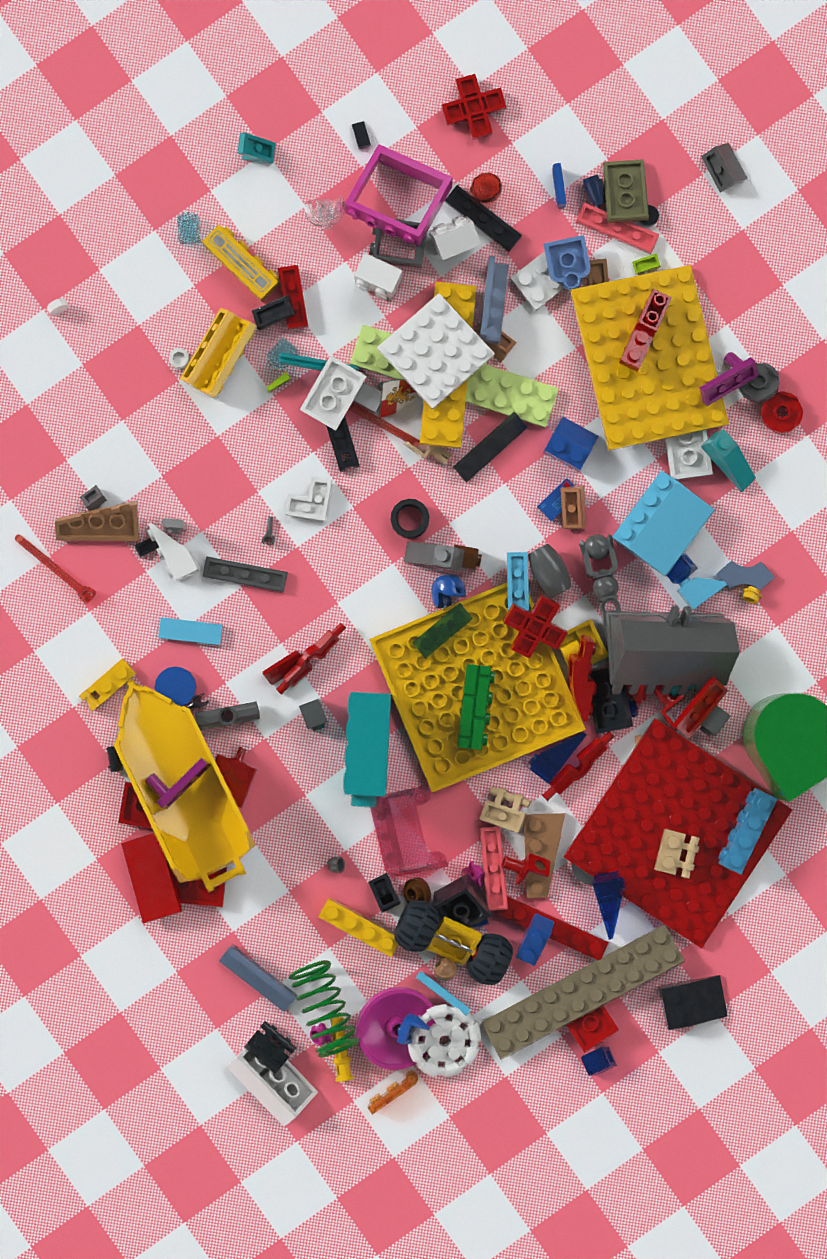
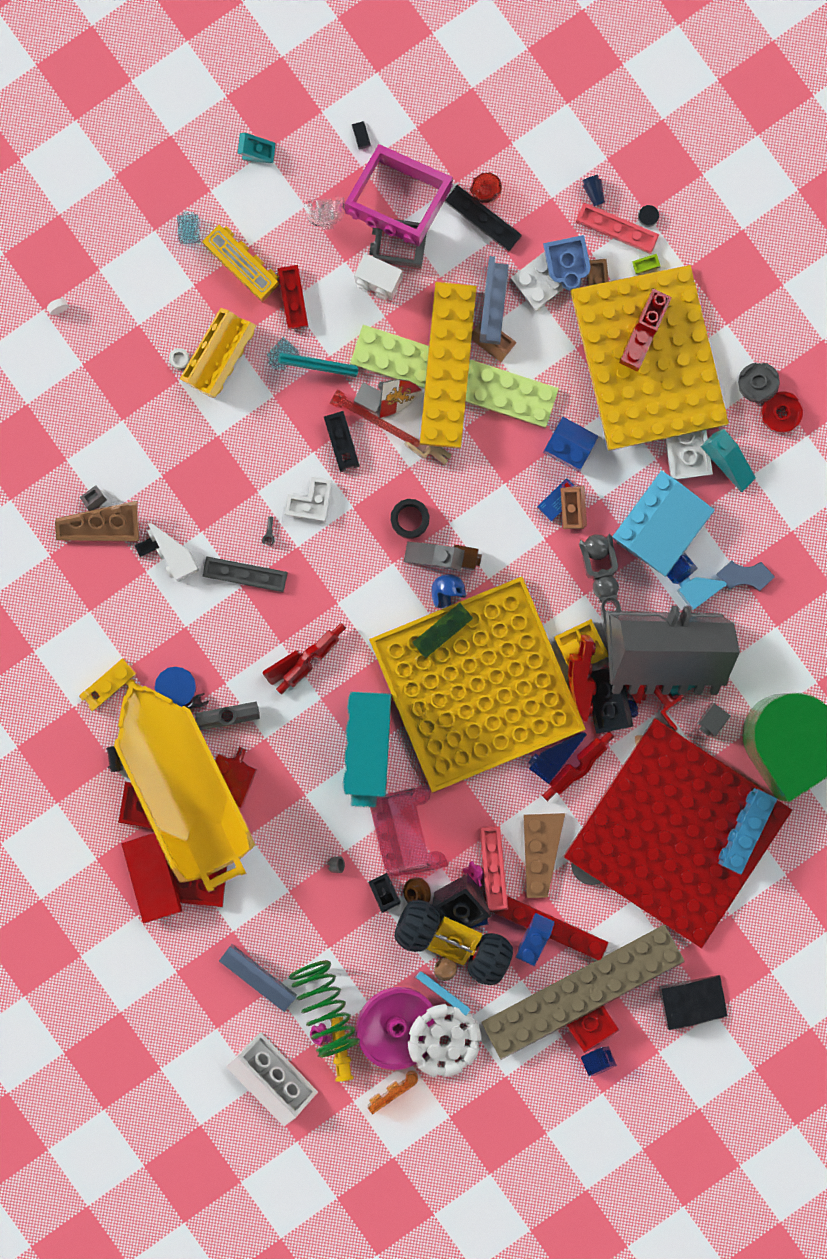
clear red piece [14,534,97,605] -> none
magenta piece [145,758,212,809] -> none
medium azure tile [158,617,223,645] -> none
light grey plate [162,519,187,534] -> none
black plate [244,1021,296,1074] -> none
black tile [252,295,296,330] -> none
lime piece [266,372,291,393] -> none
dark grey brick [299,699,328,732] -> none
white plate [300,356,367,430] -> none
yellow brick [318,897,398,957] -> none
white plate [377,294,495,410] -> none
blue plate [397,1013,429,1045] -> none
white brick [429,215,481,260] -> none
red plate [441,74,506,140] -> none
black tile [453,412,527,483] -> none
green brick [457,664,495,750] -> none
tan plate [480,787,531,833] -> none
red bracket [501,853,550,885] -> none
red plate [503,594,568,659] -> none
medium azure plate [507,552,529,611] -> none
dark grey piece [528,543,572,598] -> none
blue tile [552,163,567,209] -> none
clear blue slope [592,870,626,940] -> none
olive tile [603,159,649,223] -> none
tan plate [654,829,700,878] -> none
red plate [672,677,729,739] -> none
magenta piece [699,352,758,406] -> none
dark grey panel [701,143,747,192] -> none
yellow plate [742,586,762,604] -> none

